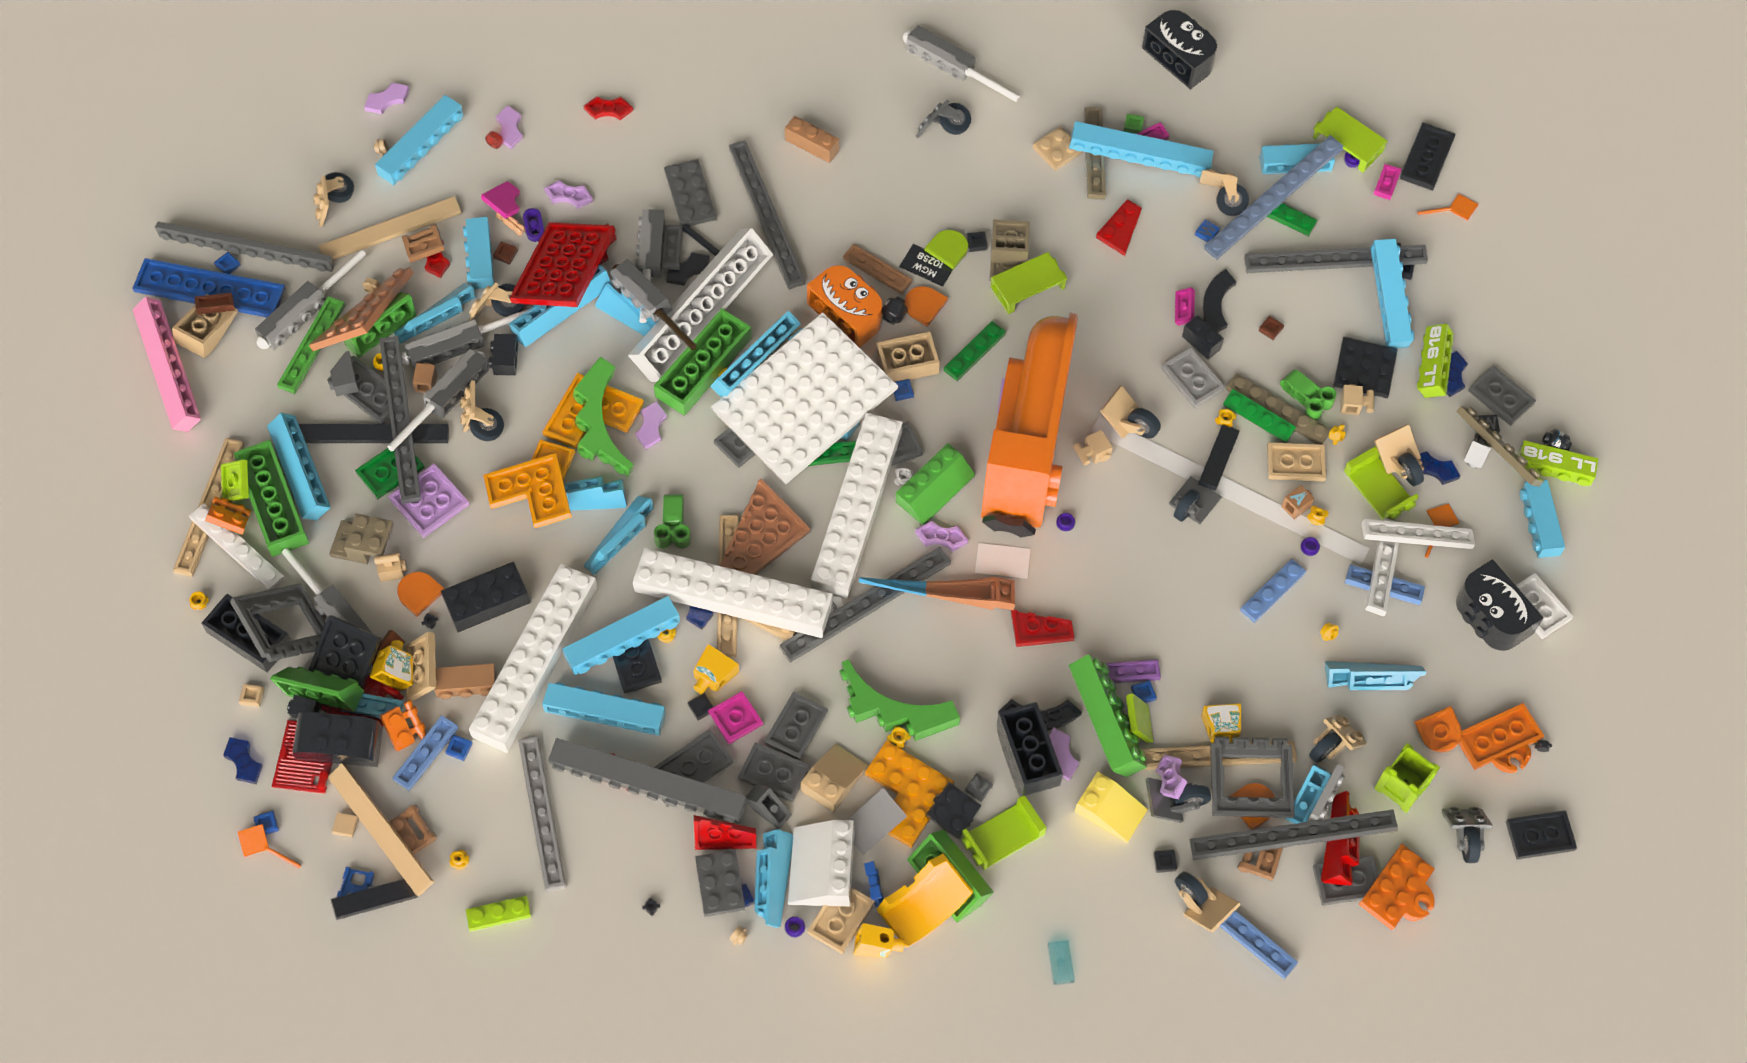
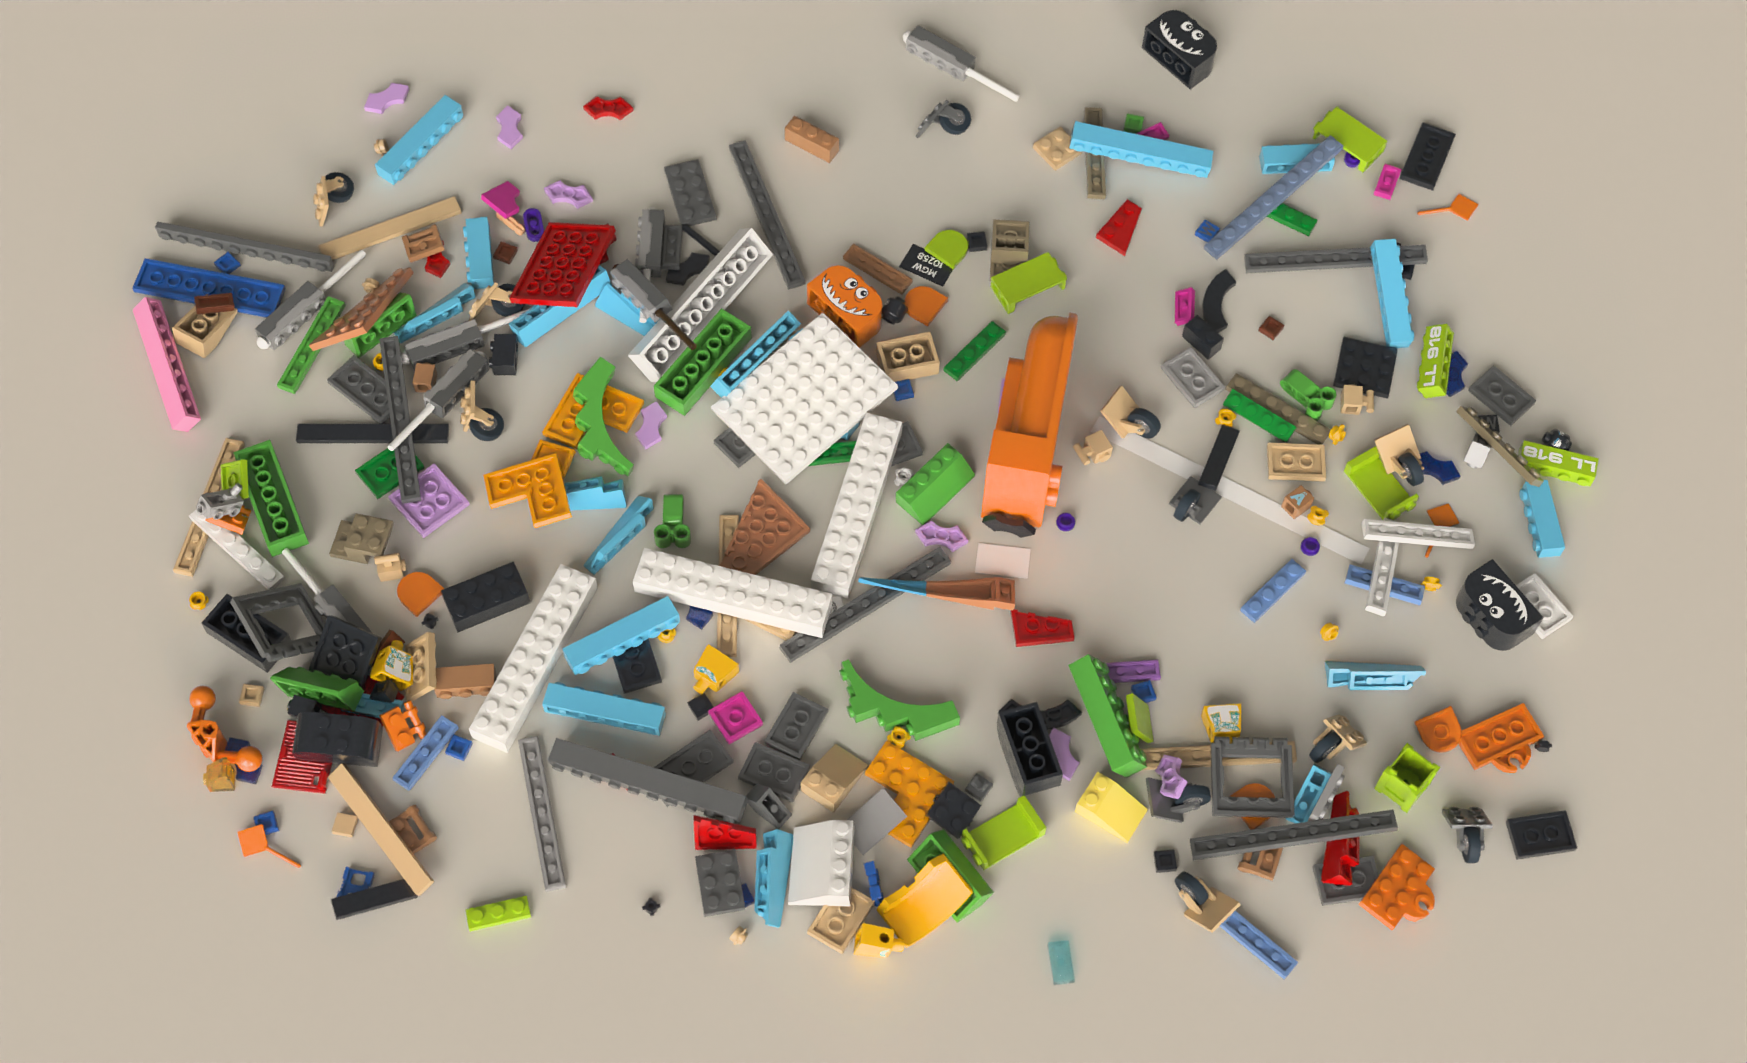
medium azure brick [267,413,331,521] -> none
dark grey slope [328,351,359,396] -> none
yellow plate [449,850,469,869] -> none
clear red tile [485,131,504,149] -> none
dark purple plate [784,917,805,938] -> none
plate [1199,169,1249,216] -> none
none -> orange piece [187,686,262,772]
none -> light grey brick [196,483,244,520]
none -> clear yellow slope [203,757,236,792]
none -> black slope [369,679,399,703]
none -> yellow plate [1421,577,1442,591]

